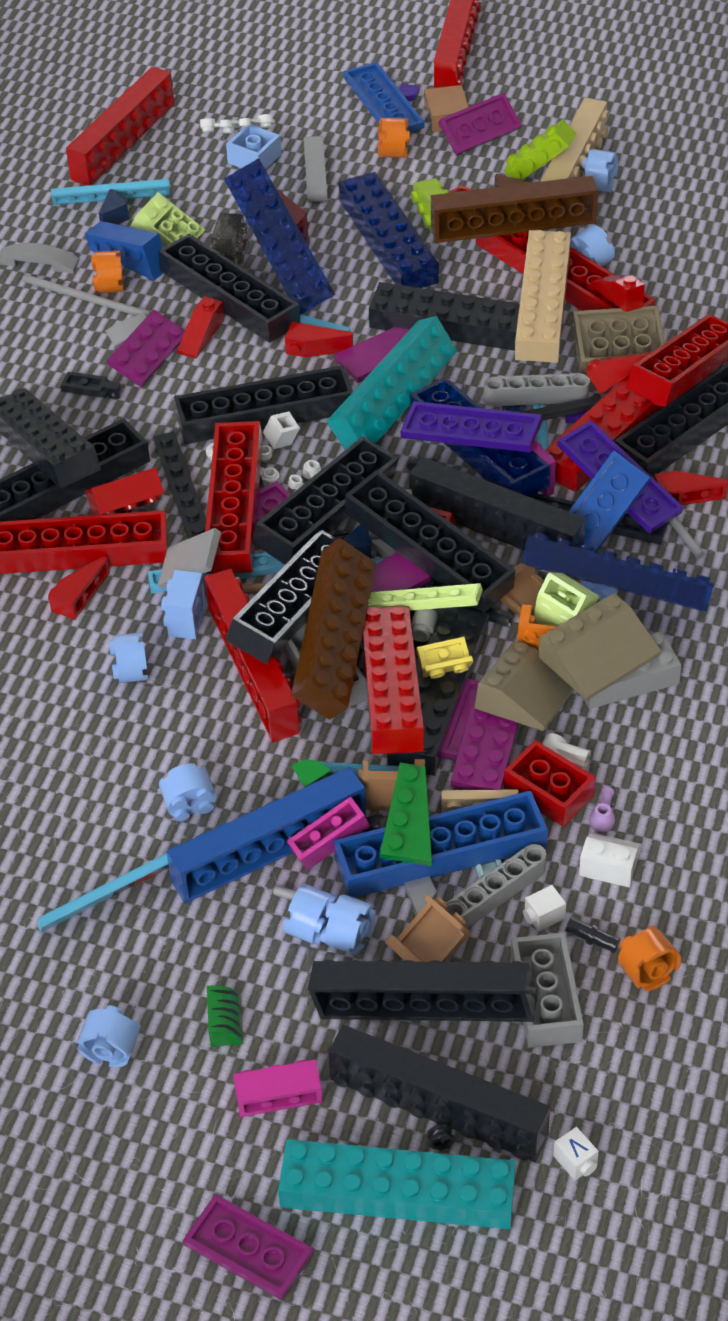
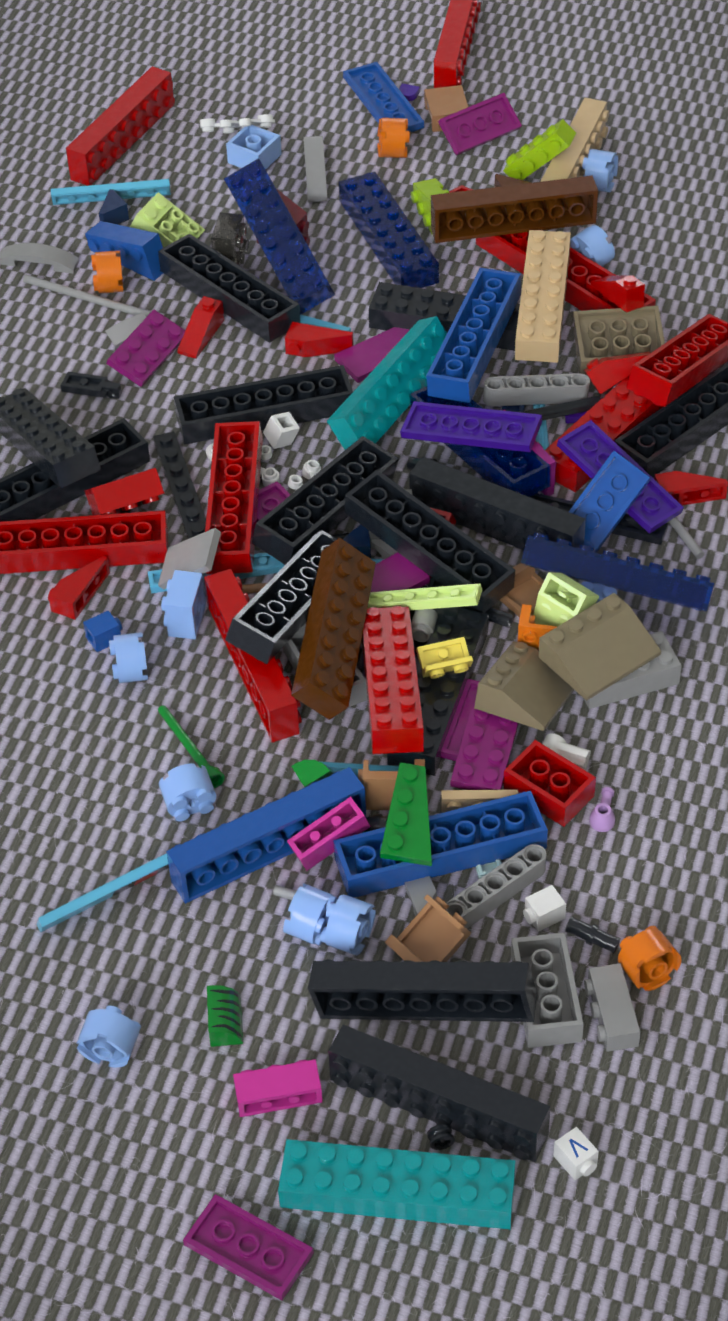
white slope [579,833,642,888] -> none
none -> blue brick [83,611,123,652]
none -> green piece [158,705,225,789]
none -> blue brick [426,268,521,403]
none -> light grey brick [584,963,640,1052]

